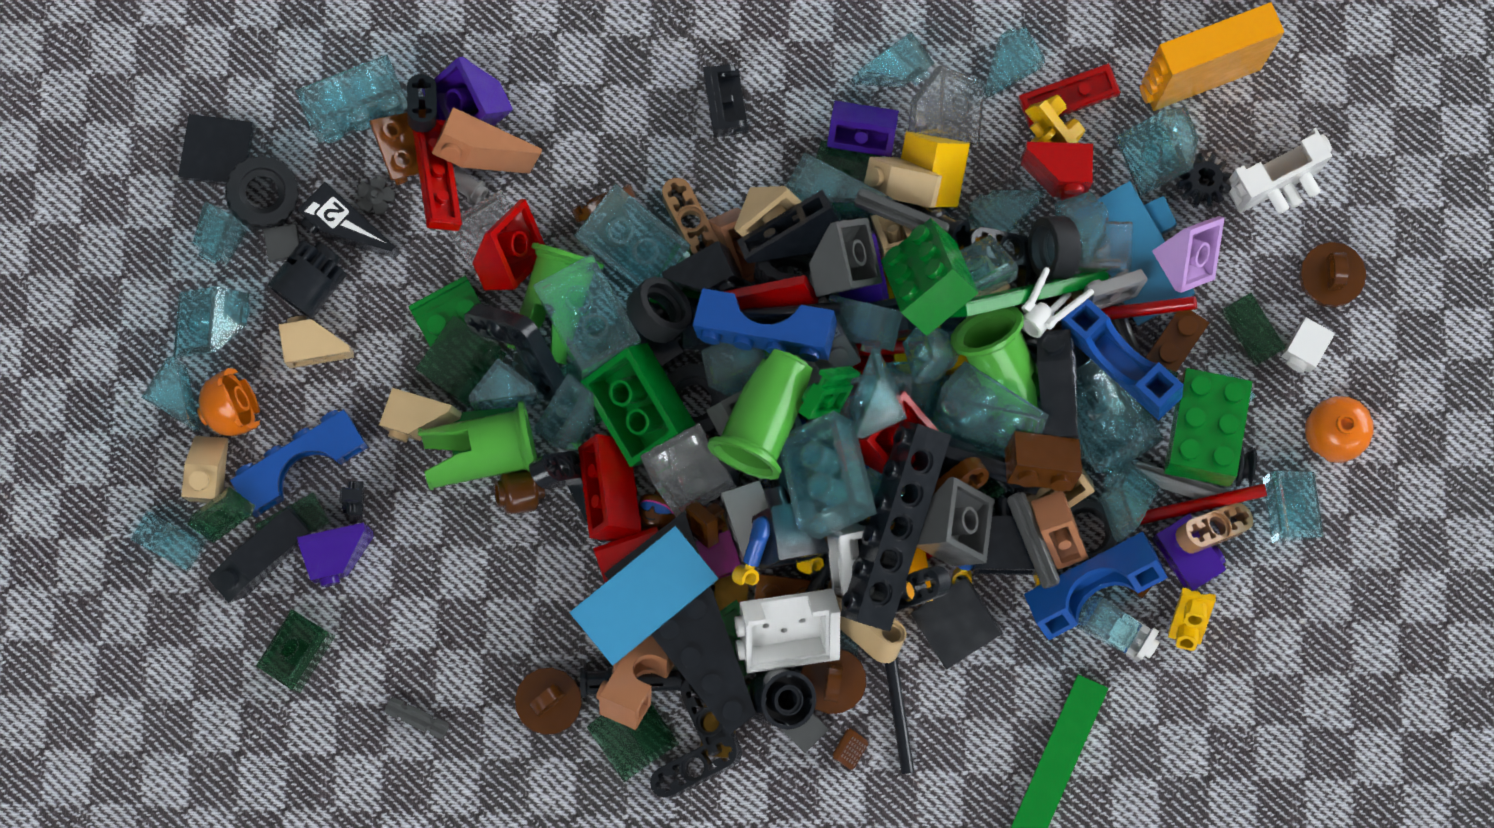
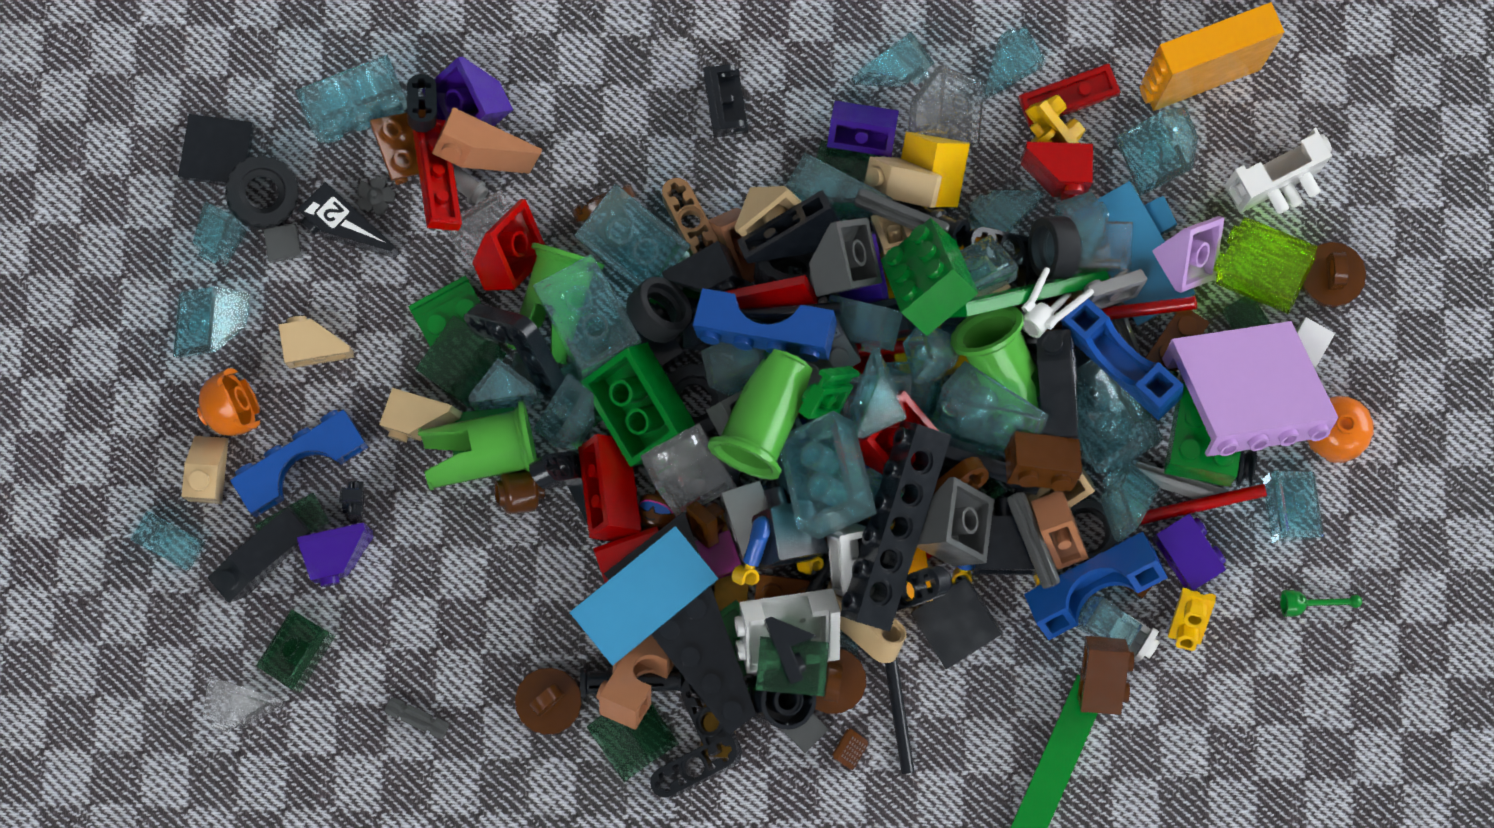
clear light blue slope [141,356,201,432] -> none
clear green plate [187,487,255,543] -> none
black gear [267,240,347,319] -> none
black gear [1176,153,1232,209] -> none
medium nougat beam [1176,503,1253,553] -> none
none -> clear slope [203,676,285,733]
none -> clear green slope [756,636,829,696]
none -> black slope [764,617,816,686]
none -> reddish brown brick [1077,636,1134,715]
none -> lavender panel [1162,321,1338,457]
none -> clear neon green brick [1213,216,1318,314]
none -> green hinge [1280,590,1362,617]

